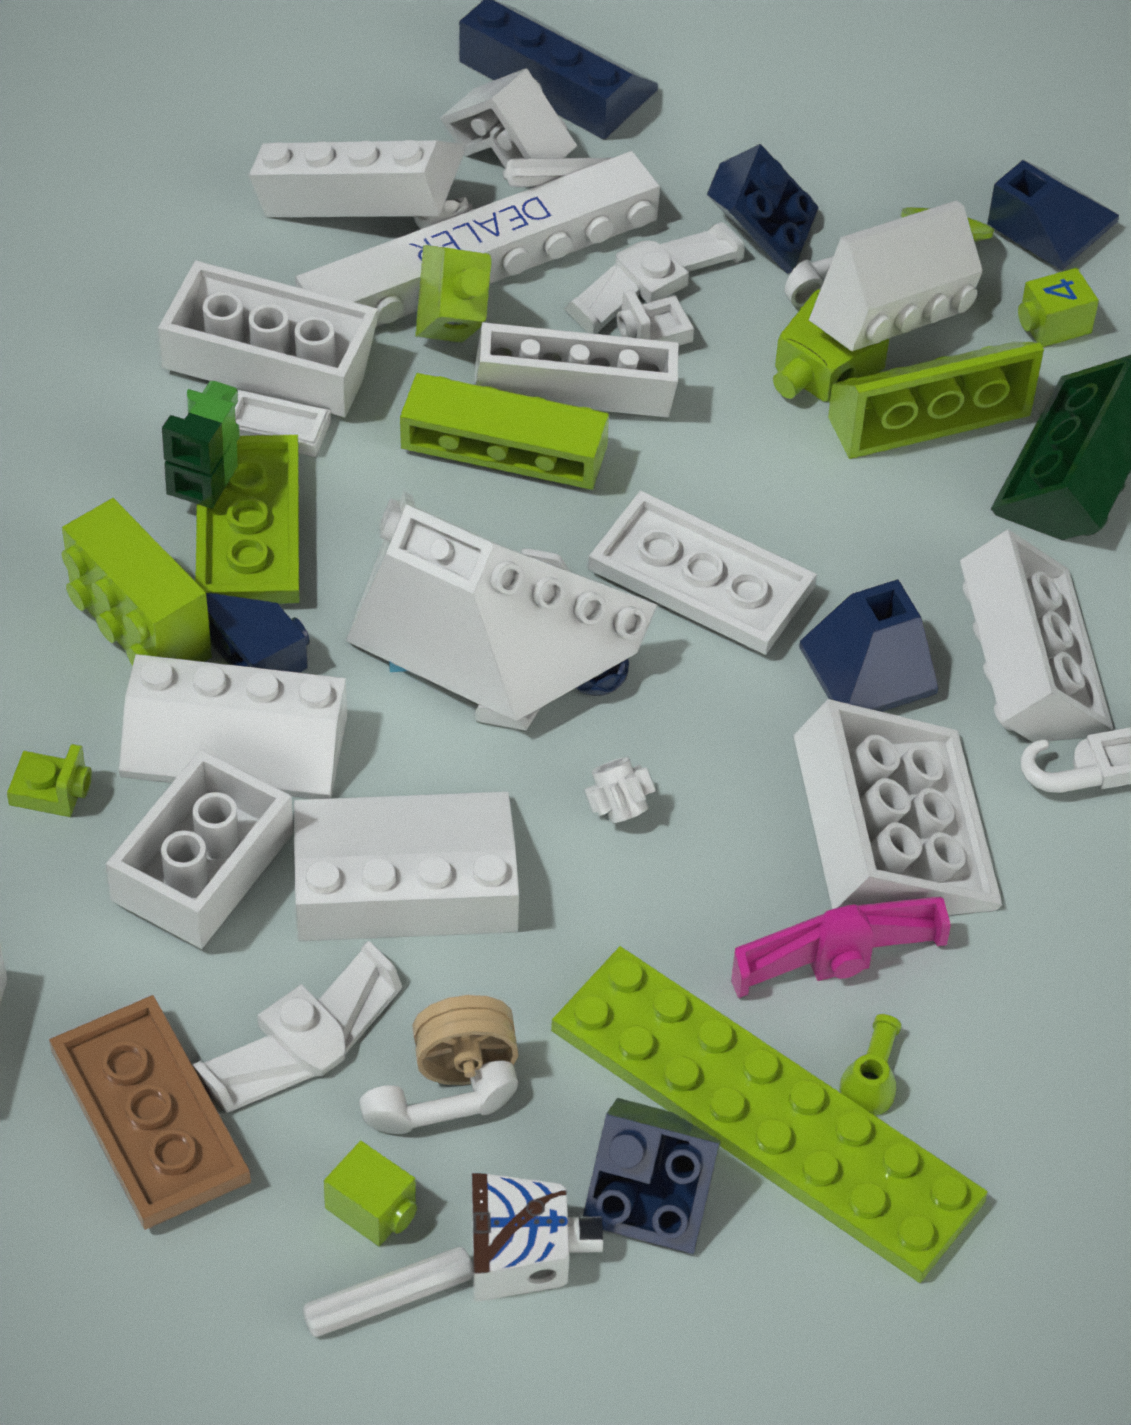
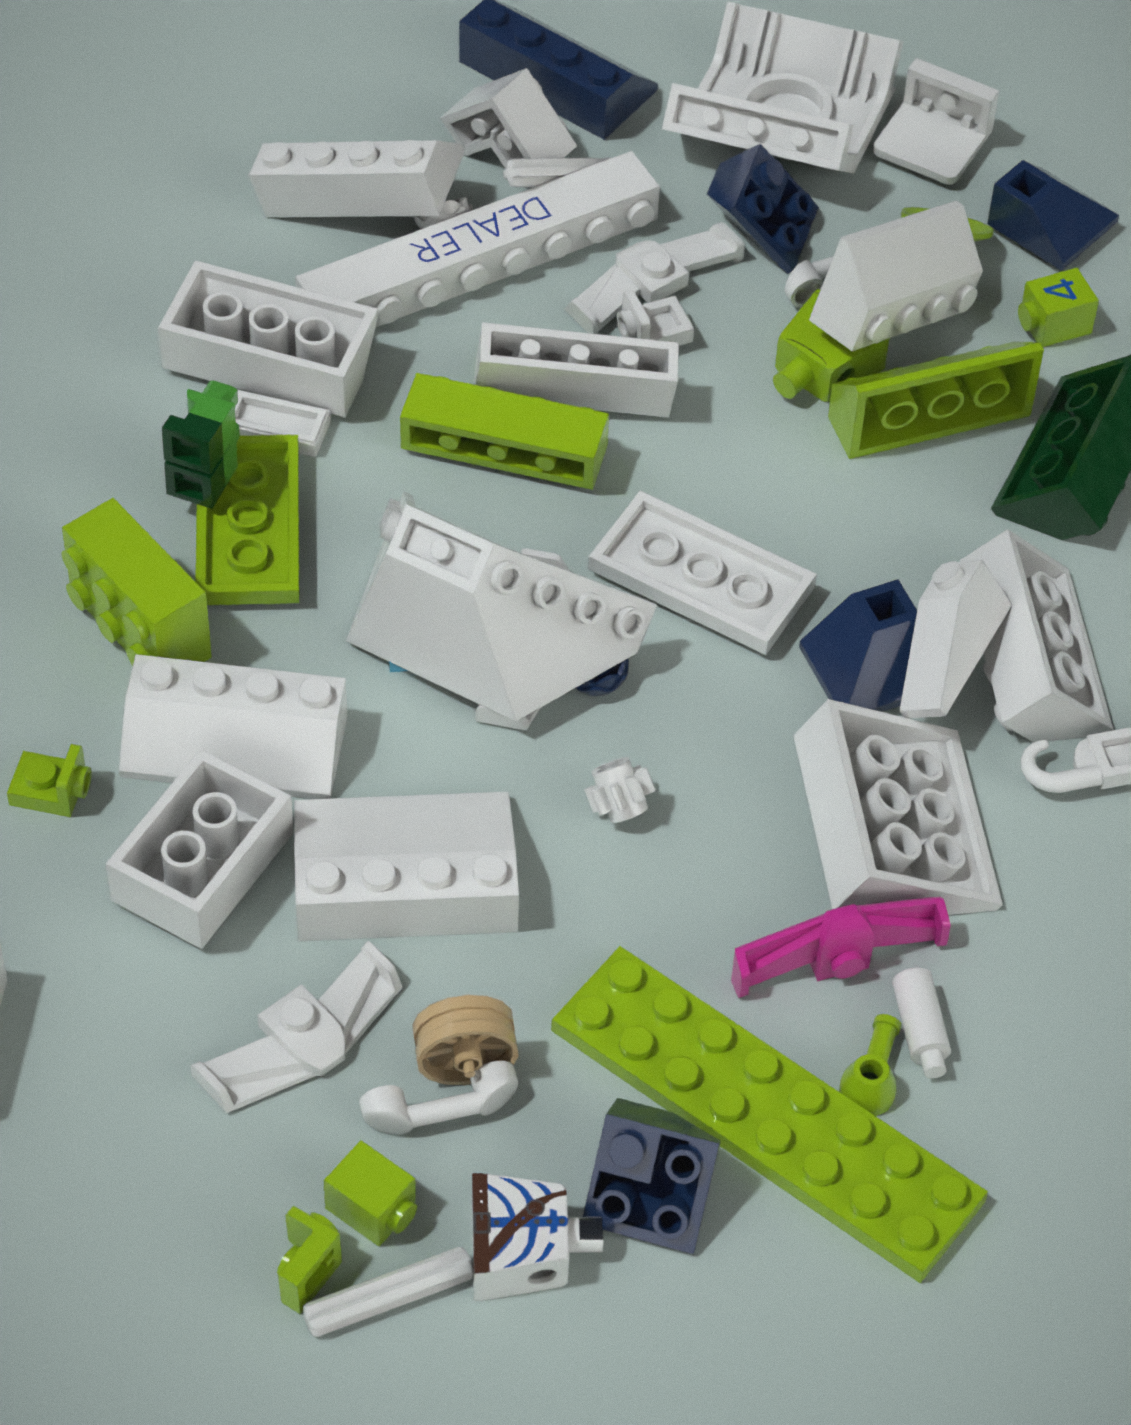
medium nougat plate [49,995,251,1230] -> none
dark blue slope [206,593,310,673] -> none
lime torso [415,245,492,343] -> none
none -> lime bracket [277,1206,342,1314]
none -> white panel [662,1,904,174]
none -> white bracket [873,58,999,185]
none -> white cylinder [892,967,951,1078]
none -> white slope [900,560,1012,718]

